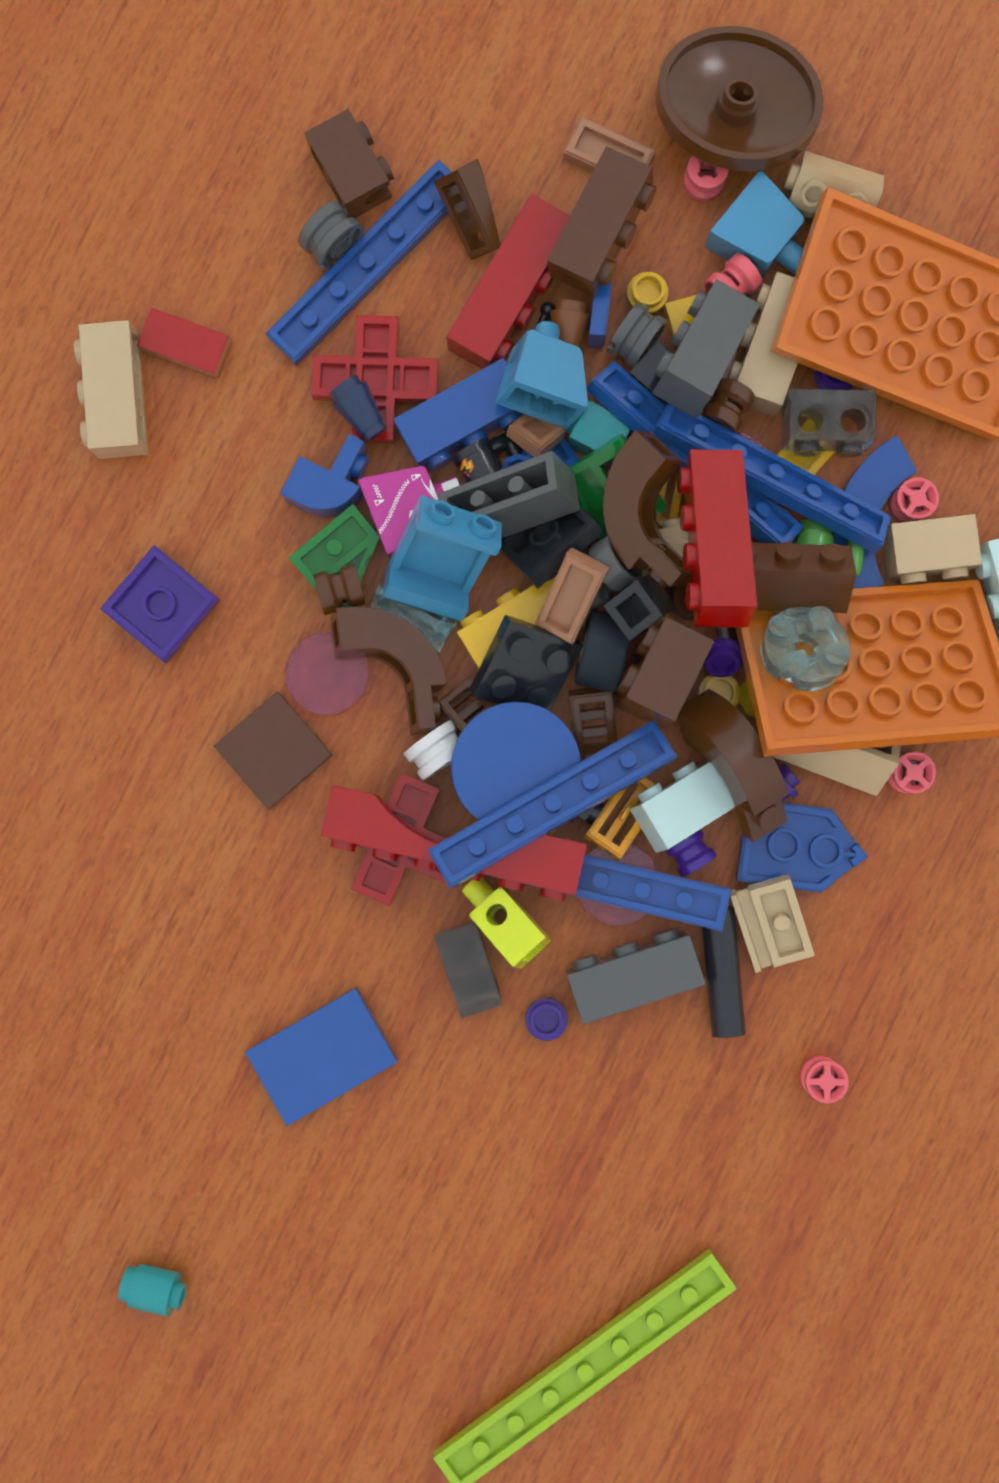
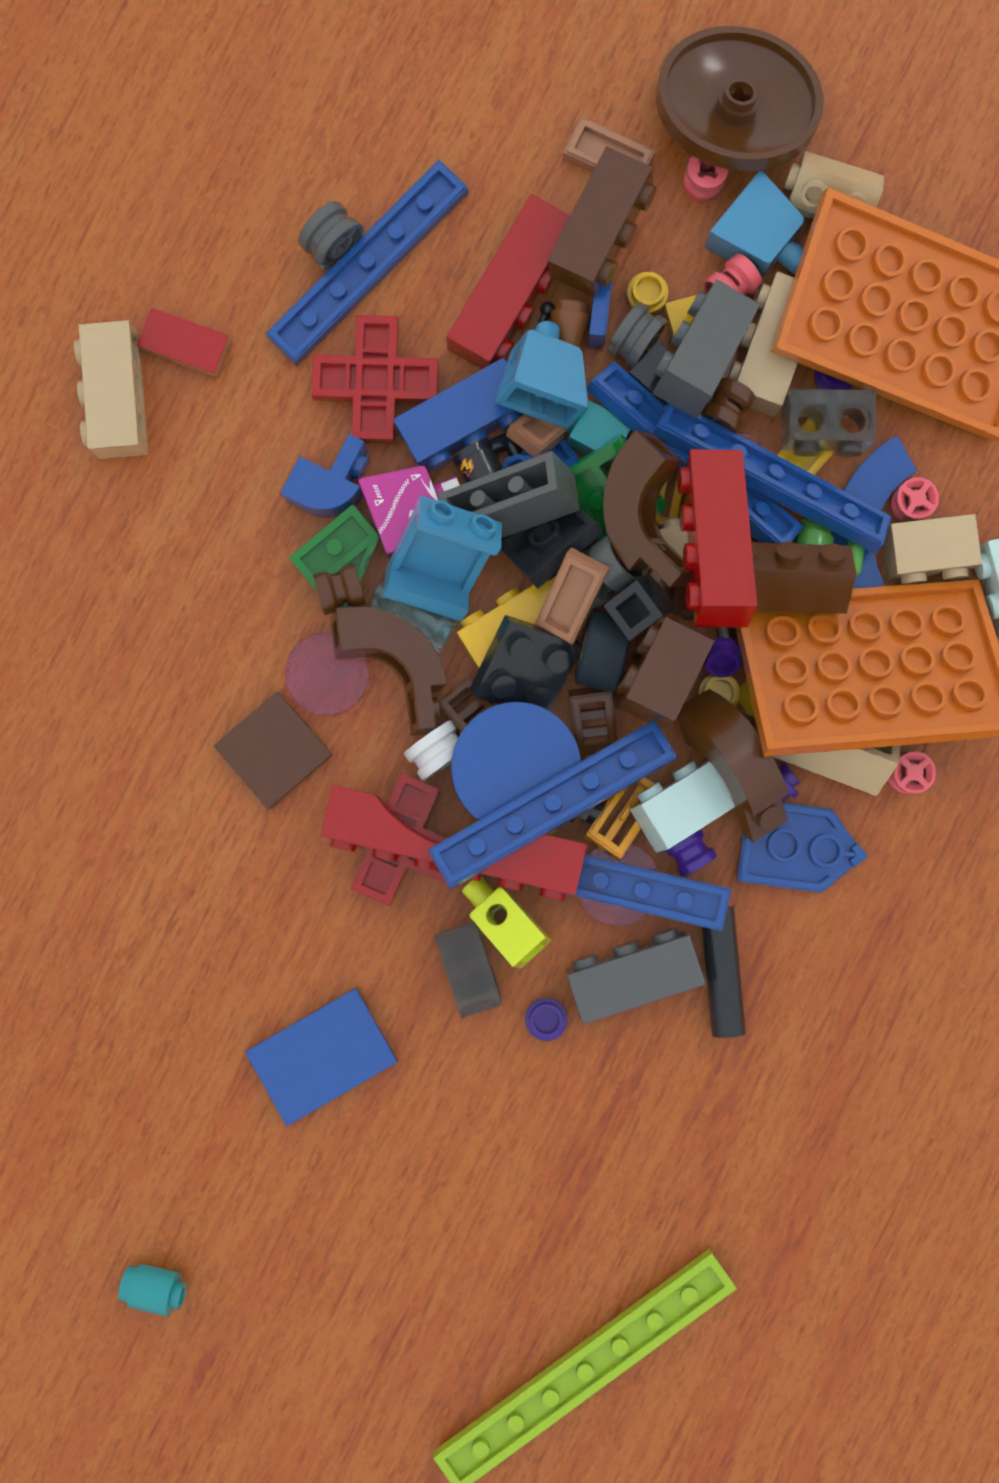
dark purple plate [100,545,220,664] -> none
reddish brown brick [305,109,394,218] -> none
dark blue cone [329,375,387,442] -> none
reddish brown slope [434,159,501,260] -> none
tan plate [730,873,815,973] -> none
clear light blue plate [760,606,851,691] -> none
coral wheel [799,1055,849,1104] -> none

